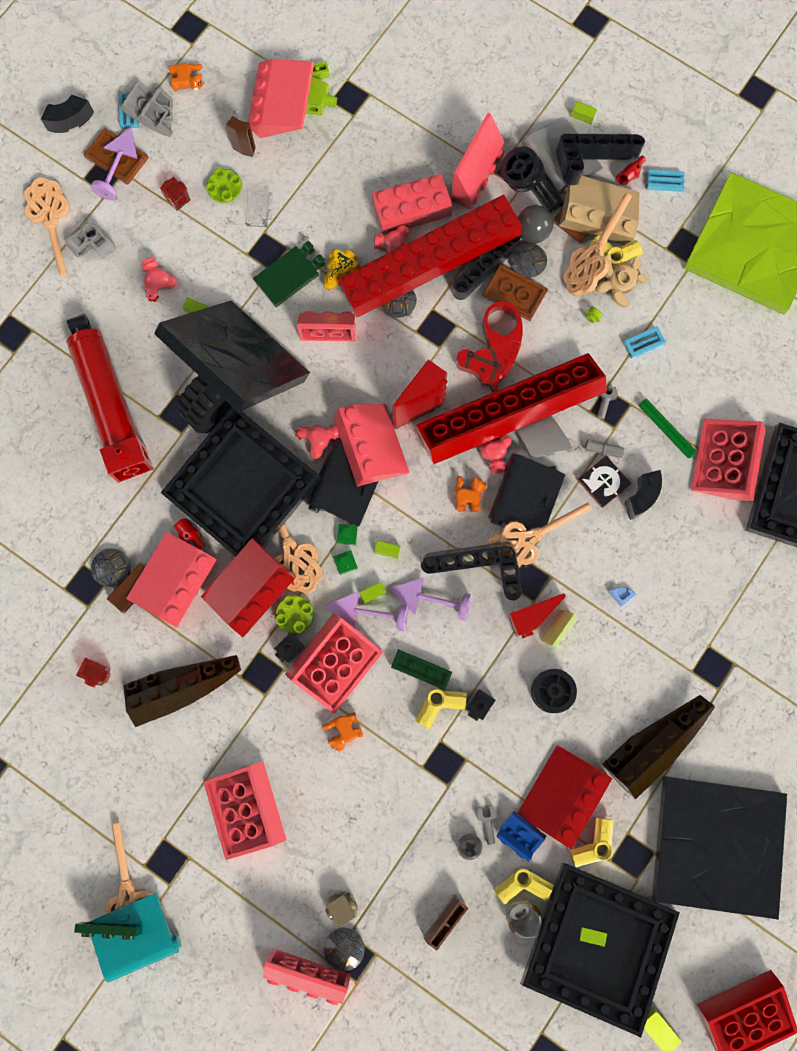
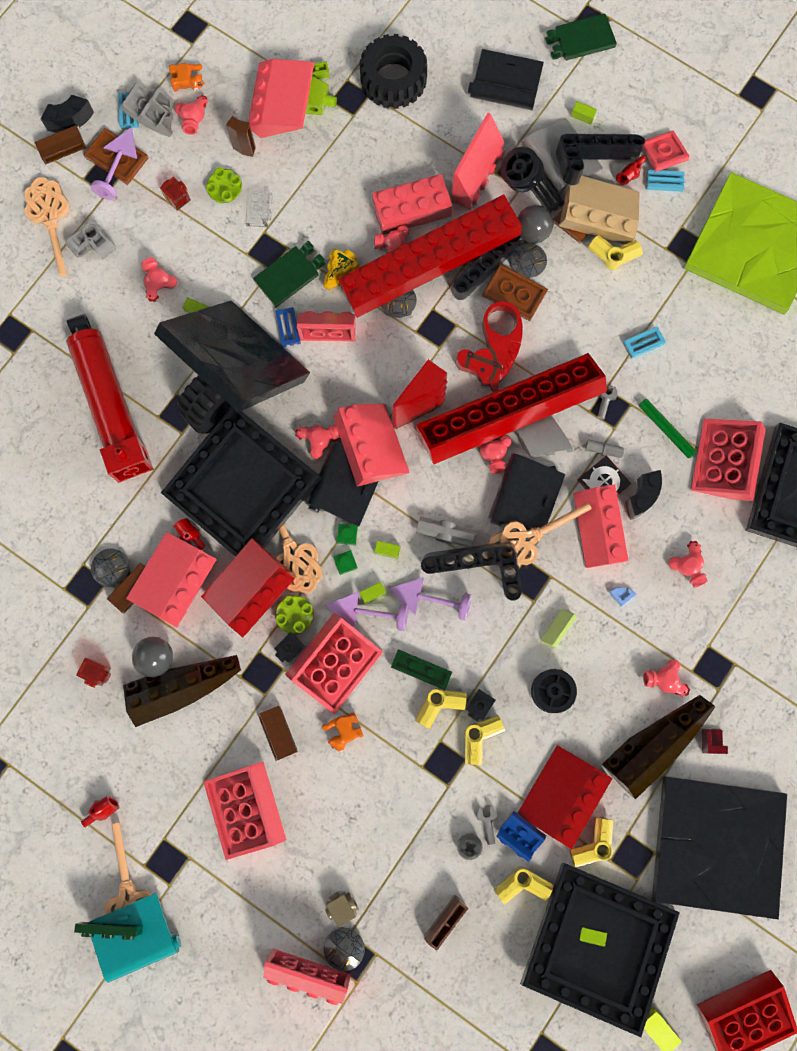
orange animal [455,476,487,512] -> none
light grey hair [506,900,542,939] -> none
red slope [508,593,566,639] -> none
light nougat piece [563,193,632,296] -> none
lime plate [585,306,603,323] -> none
tan animal [595,255,648,307] -> none
none -> reddish brown piece [34,125,87,165]
none -> red piece [81,795,120,828]
none -> dark grey piece [132,637,173,677]
none -> coral animal [175,95,208,135]
none -> reddish brown piece [258,706,298,761]
none -> blue tile [276,307,301,347]
none -> black tyre [359,34,428,109]
none -> light grey piece [416,516,476,547]
none -> light yellow piece [464,715,505,765]
none -> black door [468,49,544,111]
none -> dark green tile [545,13,617,61]
none -> coral slope [573,484,629,568]
none -> coral tile [642,130,689,172]
none -> coral animal [643,659,690,698]
none -> coral animal [668,541,708,588]
none -> dark red panel [702,729,728,754]

